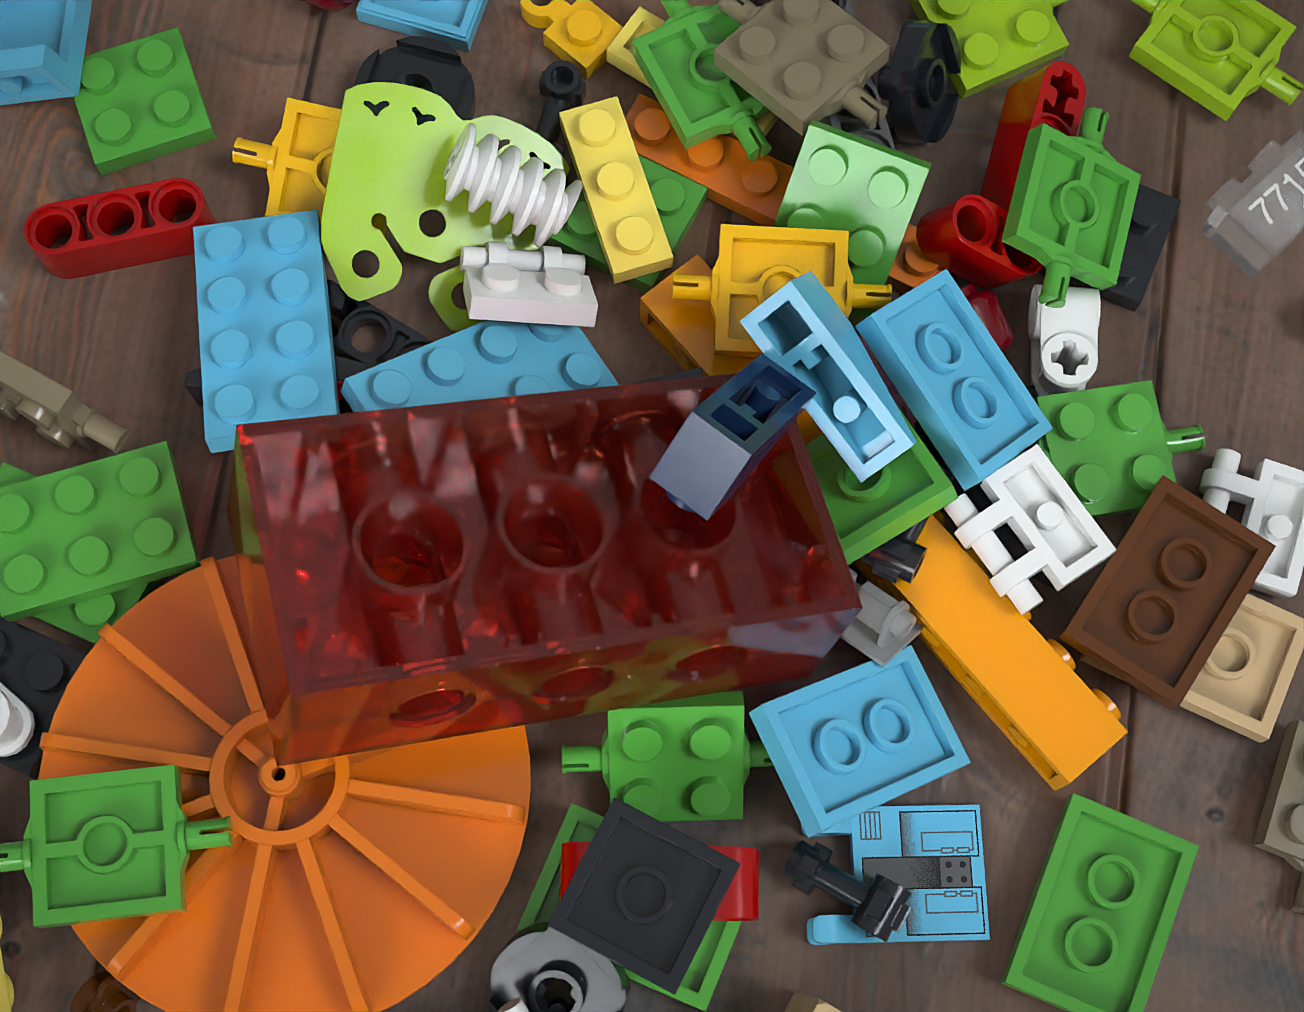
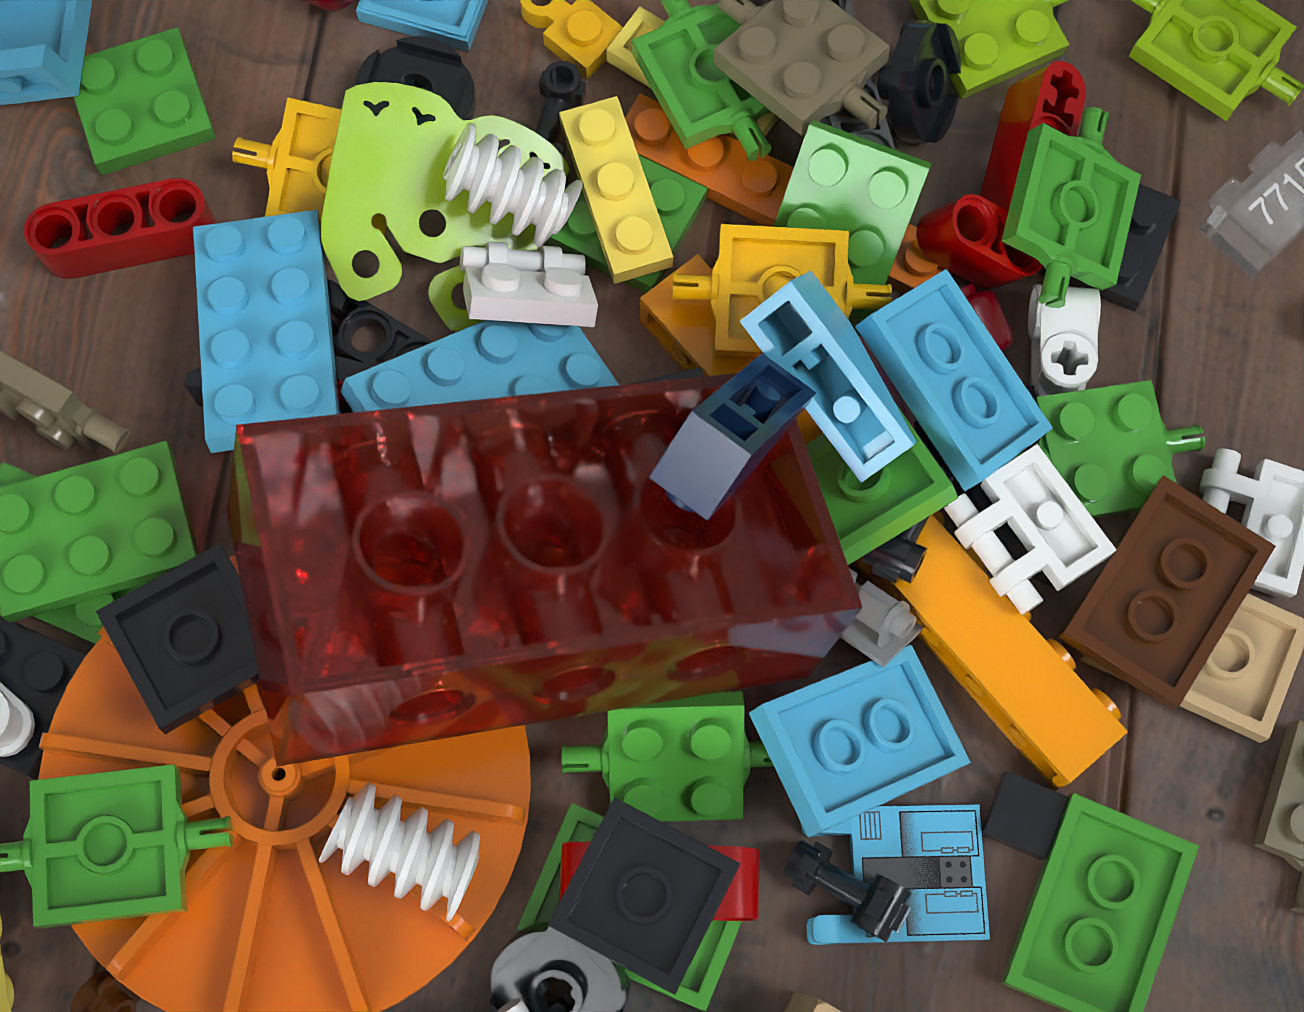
none -> black plate [96,543,289,734]
none -> white piece [318,782,480,922]
none -> black tile [981,771,1069,861]

